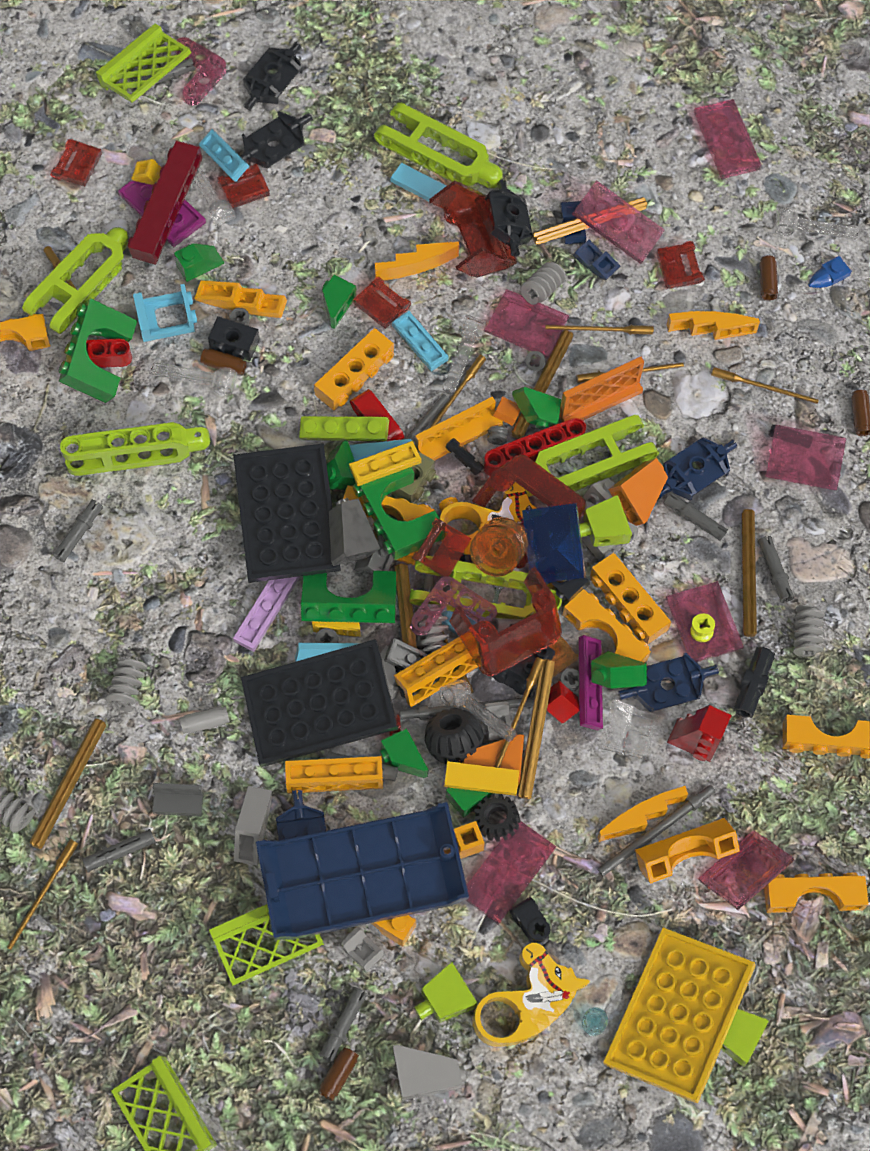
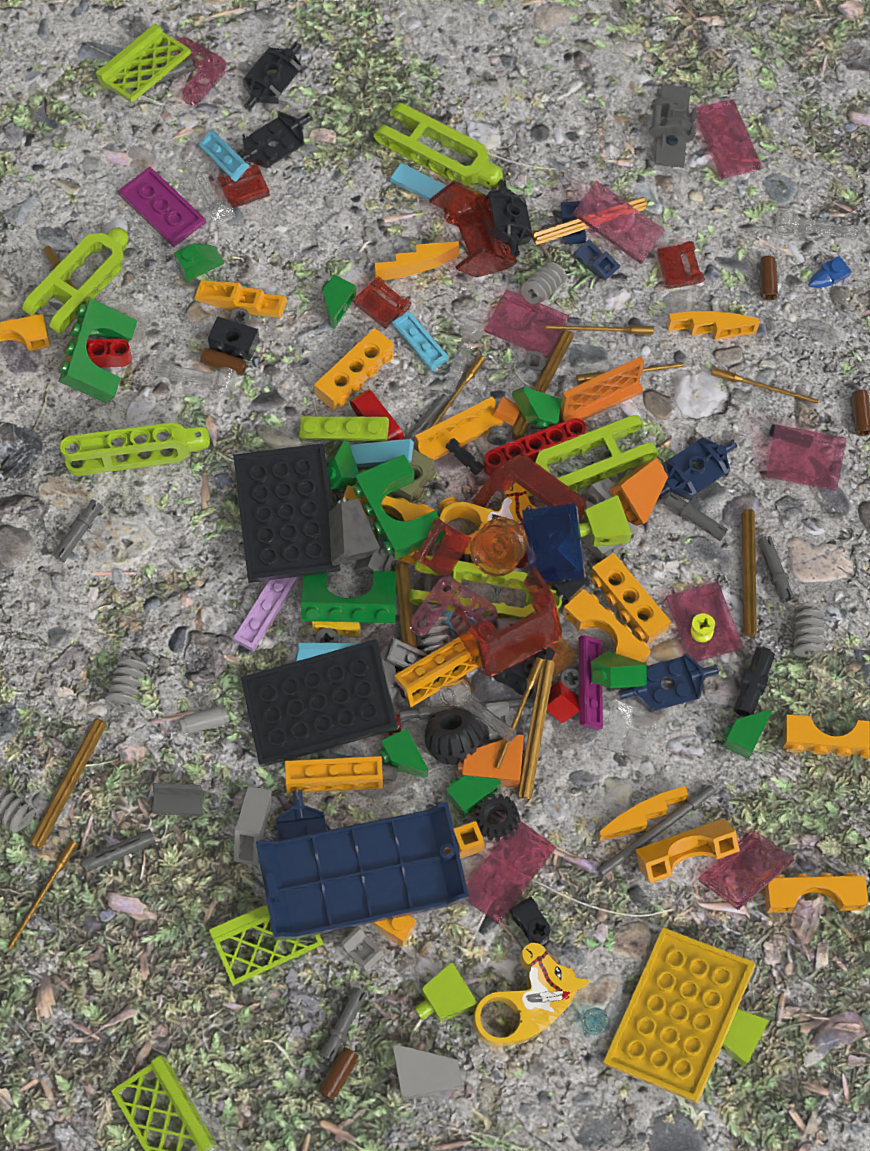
clear red plate [50,139,102,187] -> none
dark red brick [128,140,203,265] -> none
yellow slope [131,159,161,185] -> none
medium azure window [133,284,198,342] -> none
yellow tile [349,441,422,486] -> none
yellow tile [444,761,519,796] -> none
red wedge [667,705,732,762] -> none
none -> dark grey piece [649,84,698,168]
none -> green slope [722,710,772,759]

